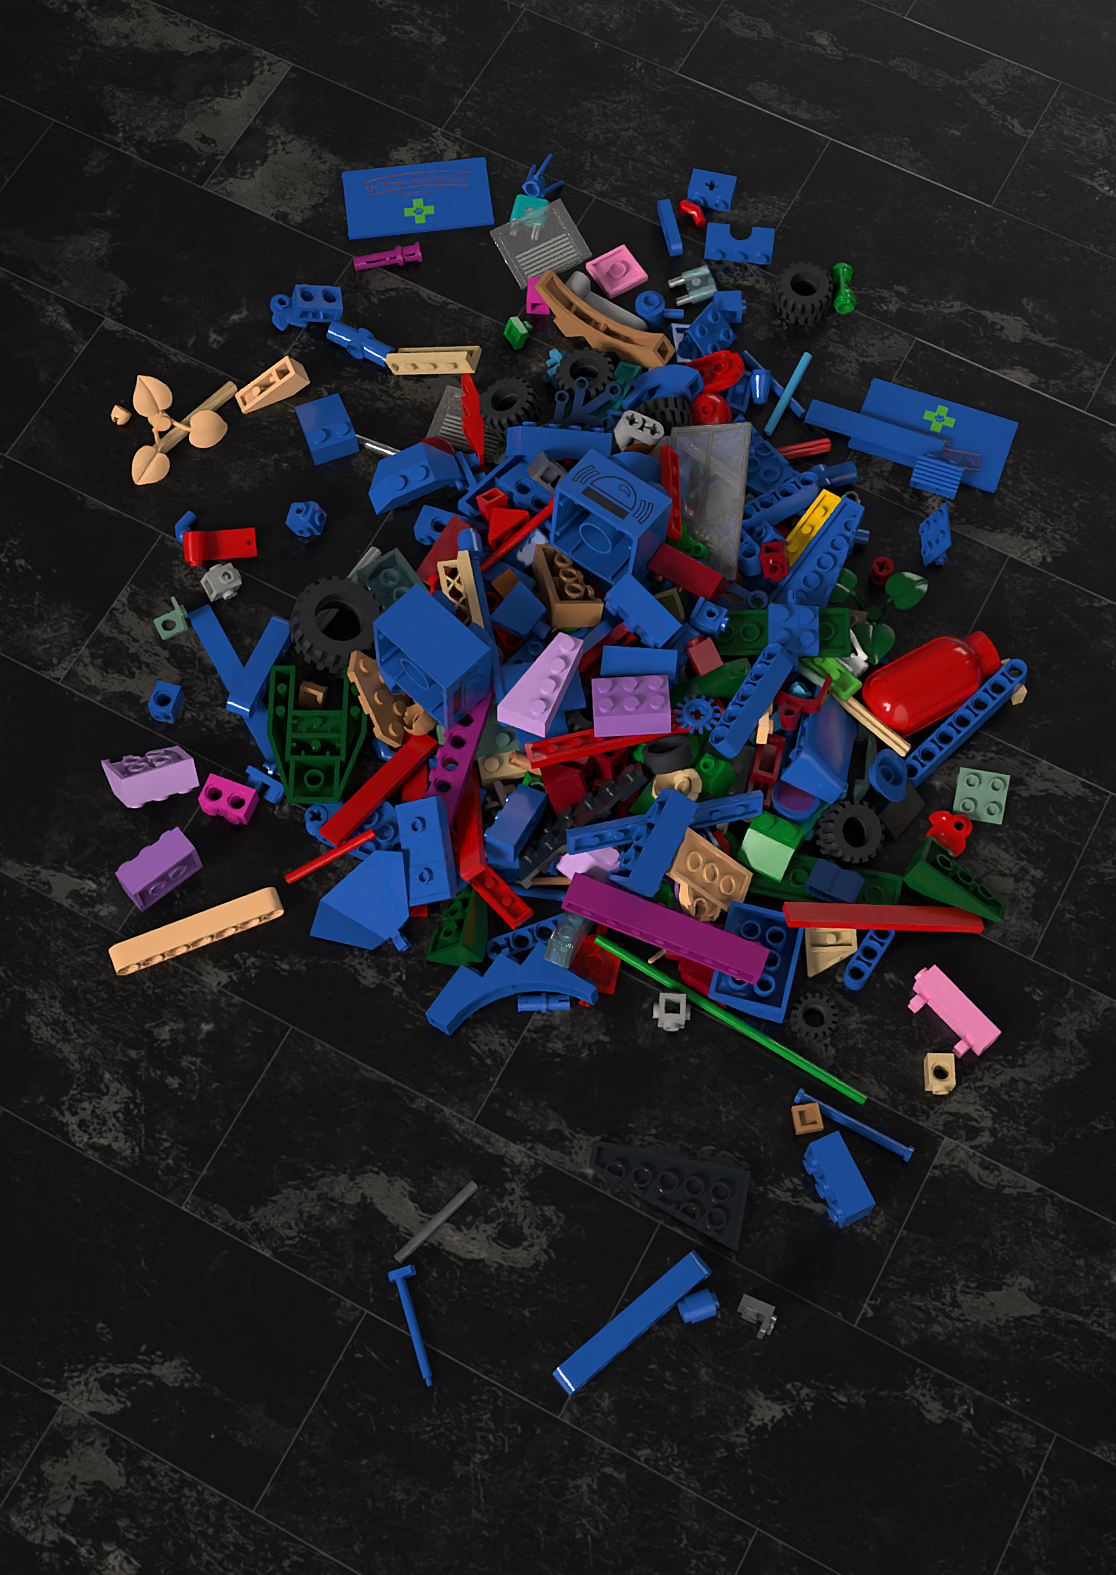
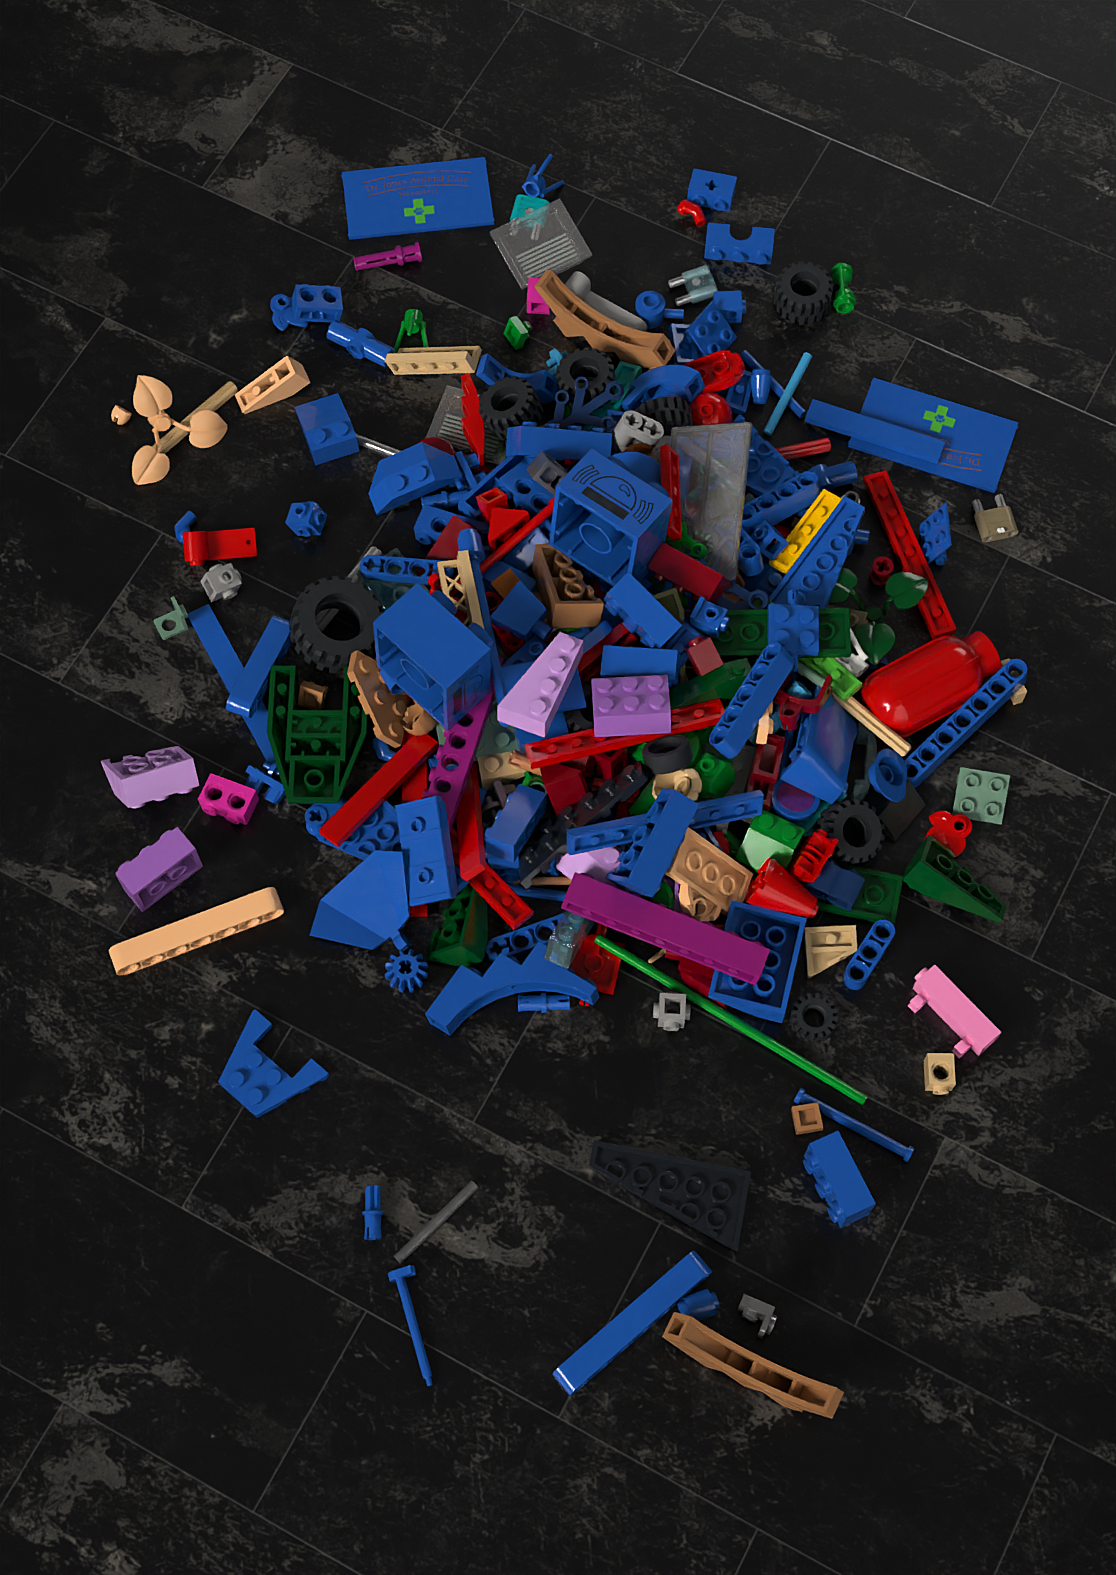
blue brick [148,680,185,722] -> none
red bar [284,828,377,884] -> none
bright pink tile [586,244,648,300] -> none
blue beam [657,199,683,257] -> none
blue gear [675,694,721,734] -> none
dark red brick [759,541,791,581] -> none
red tile [782,902,984,933] -> none
blue brick [909,453,964,500] -> none
none -> blue wing [218,1009,329,1118]
none -> blue beam [360,555,454,585]
none -> blue axle [362,1185,384,1240]
none -> blue gear [385,949,428,993]
none -> green plant [394,309,429,353]
none -> blue pin [421,489,468,510]
none -> blue arch [476,353,558,404]
none -> medium nougat arch [662,1312,844,1419]
none -> red cone [745,858,819,918]
none -> red hinge [787,829,839,883]
none -> red plate [863,470,957,640]
none -> dark tan piece [972,494,1018,542]

